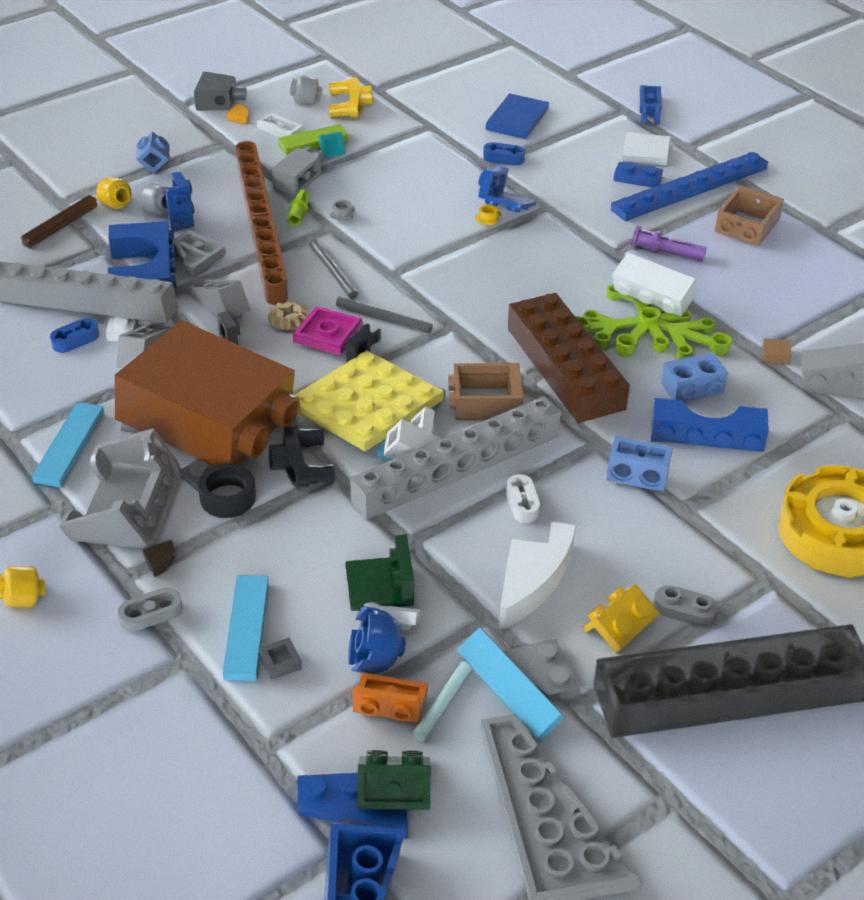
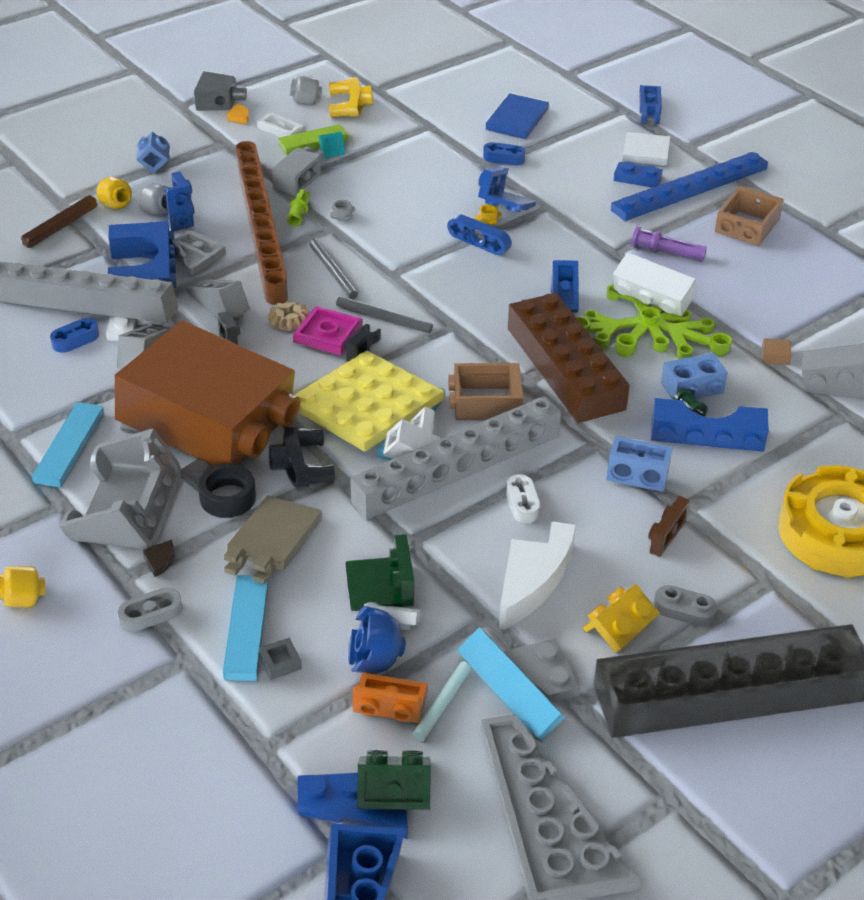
none -> dark tan tile [224,495,322,584]
none -> blue beam [447,214,512,255]
none -> blue slope [551,260,579,313]
none -> reddish brown plate [648,496,690,557]
none -> dark green bush [673,389,708,417]

